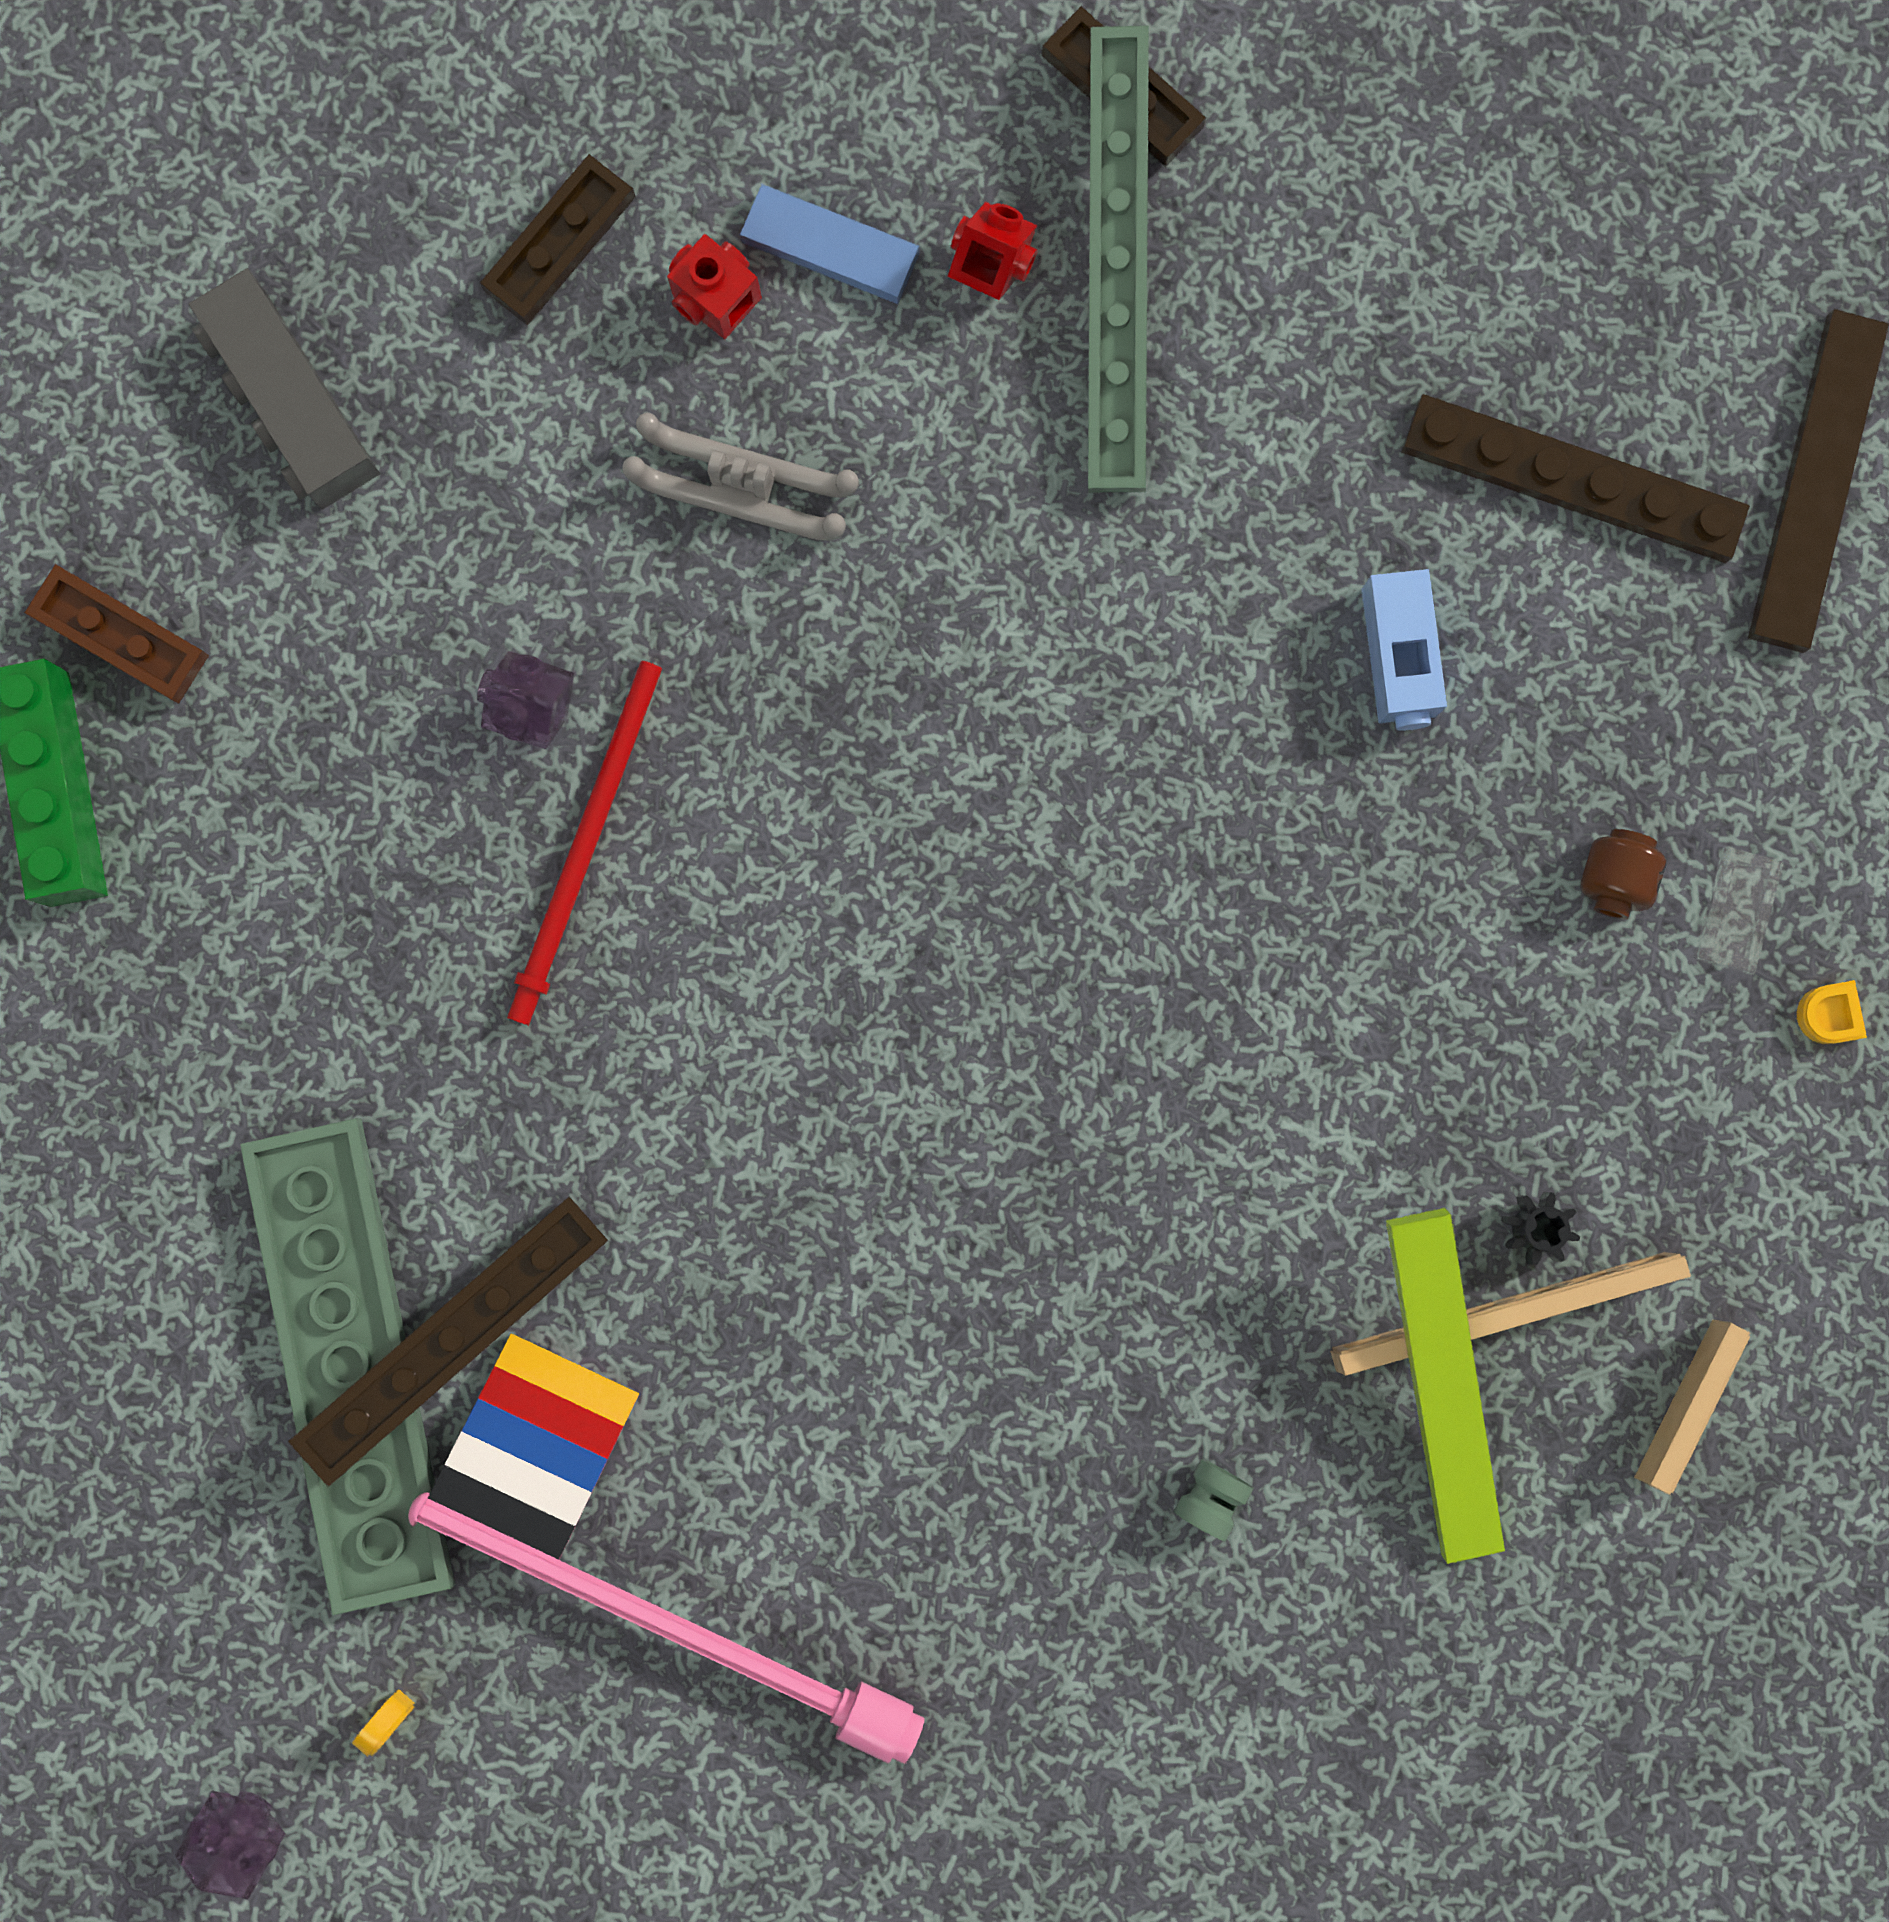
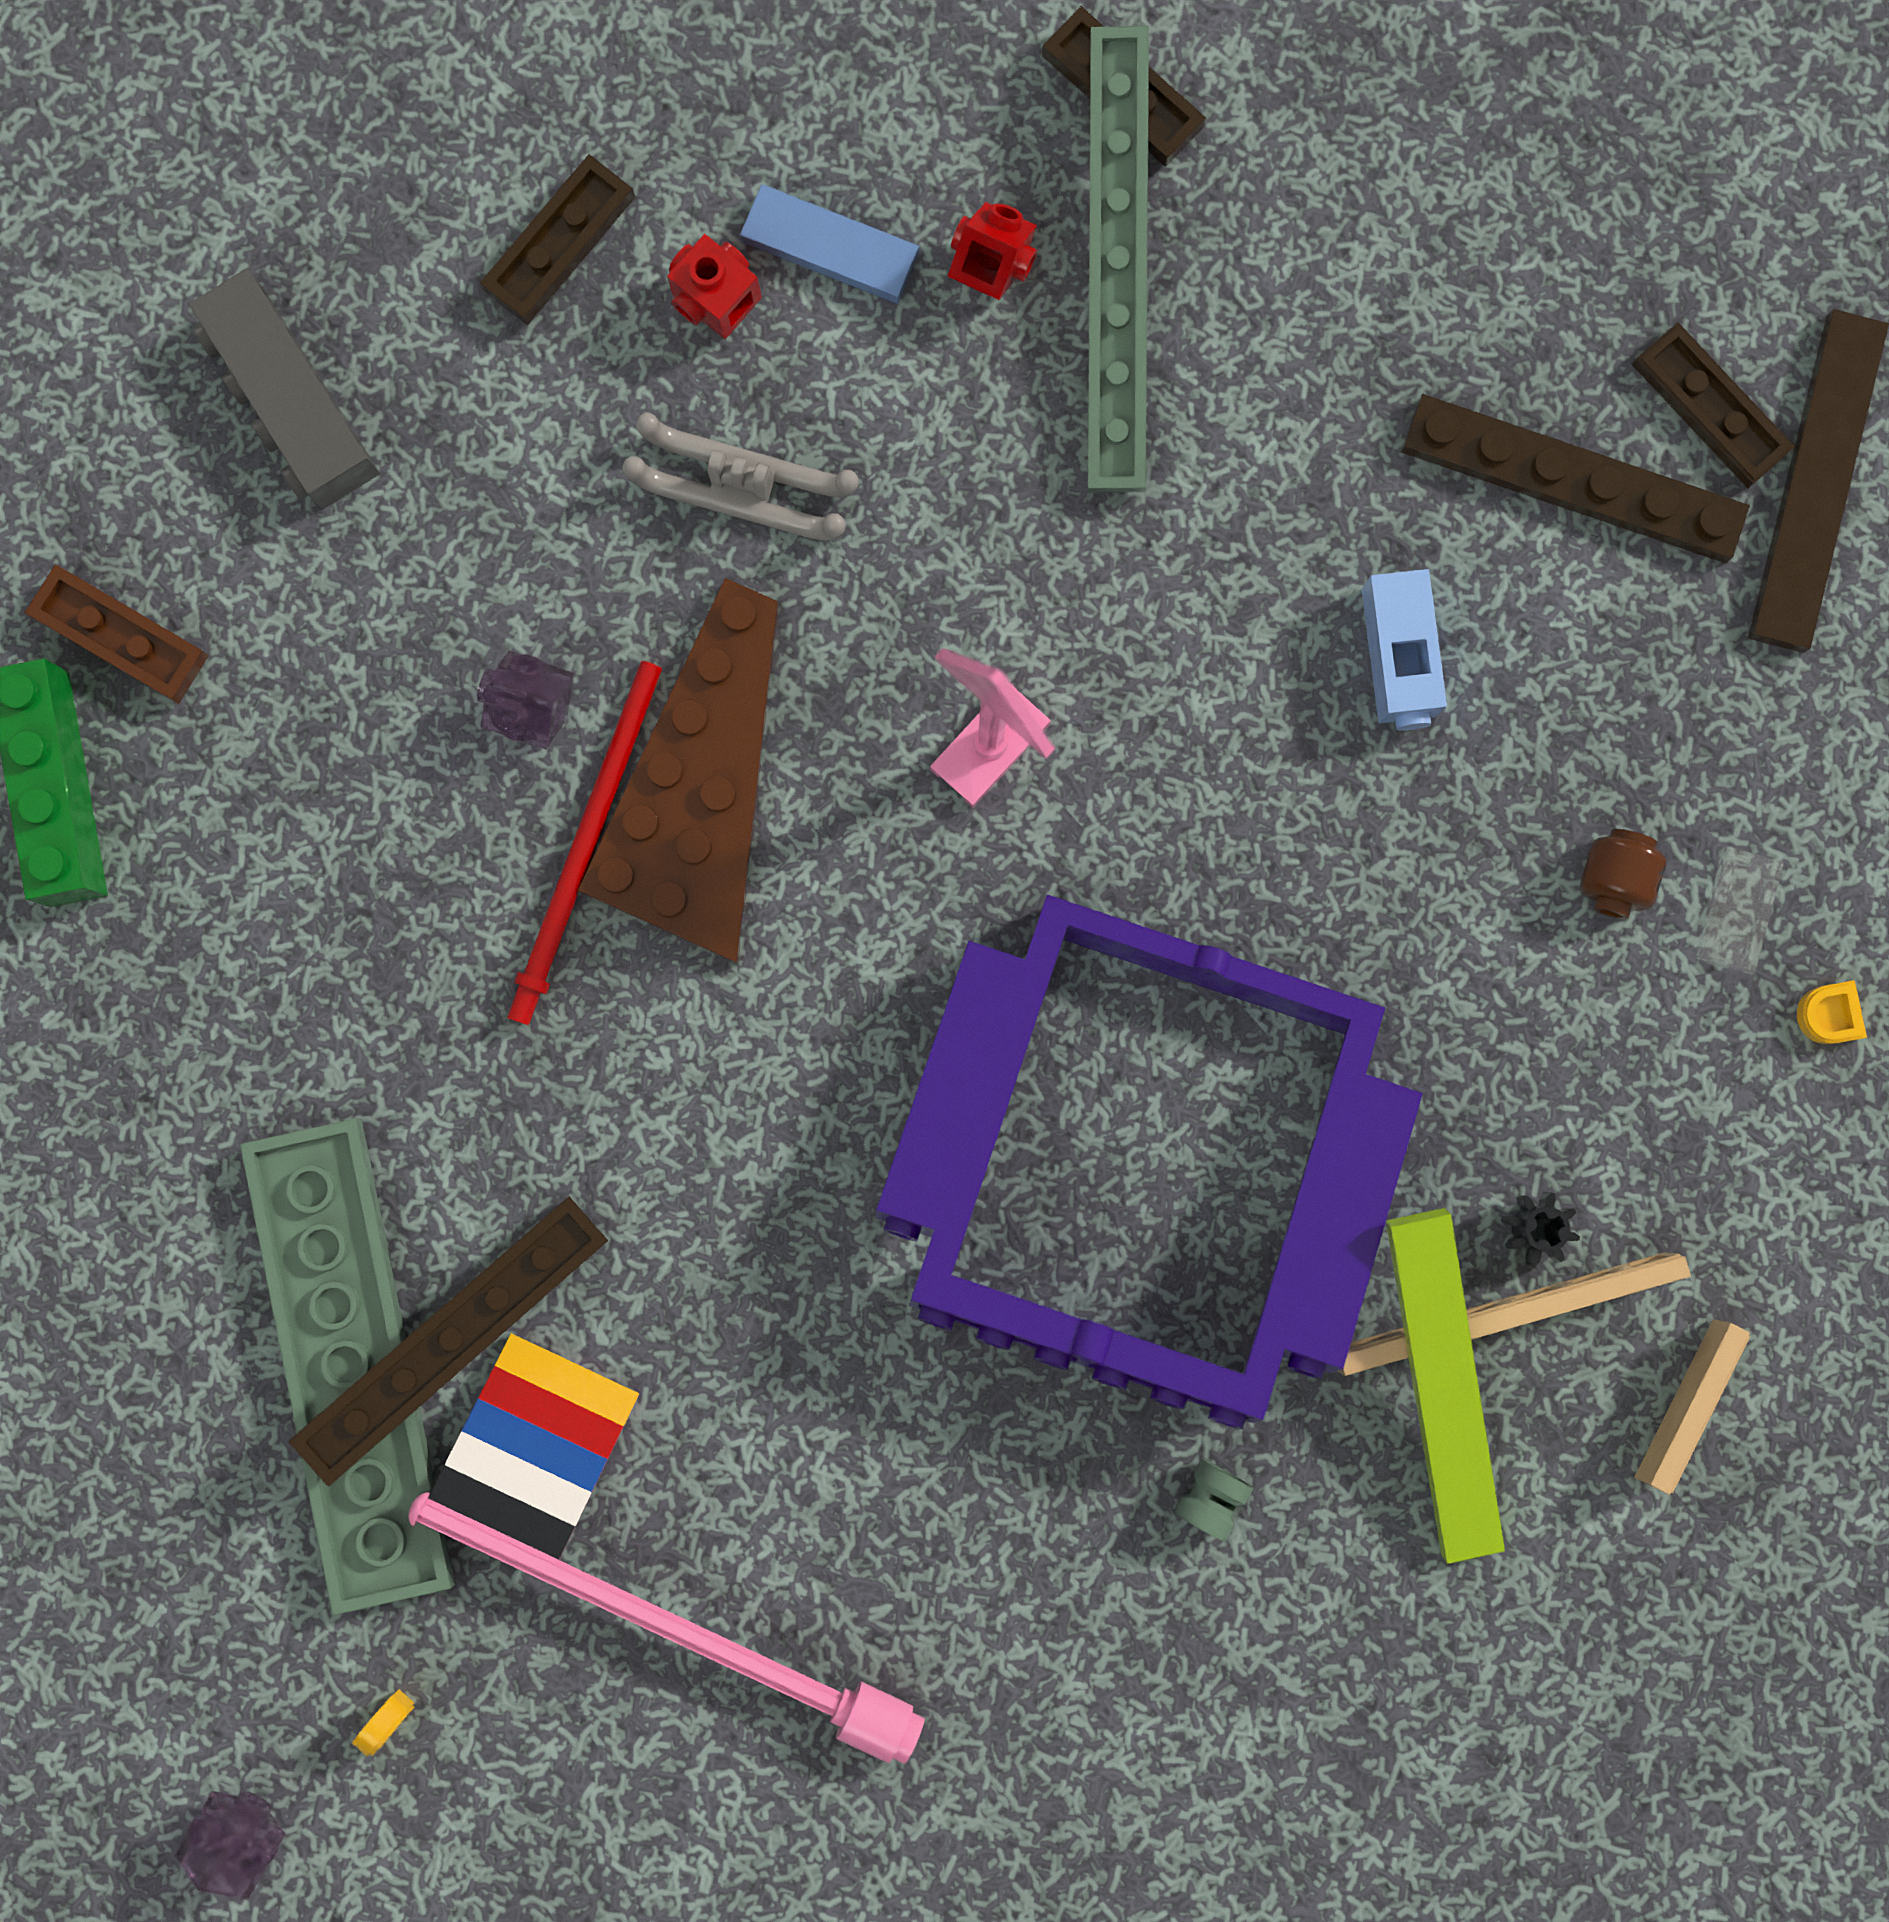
none -> reddish brown wing [578,578,779,964]
none -> dark purple door [875,894,1423,1430]
none -> bright pink piece [930,648,1055,808]
none -> dark brown tile [1631,322,1795,489]

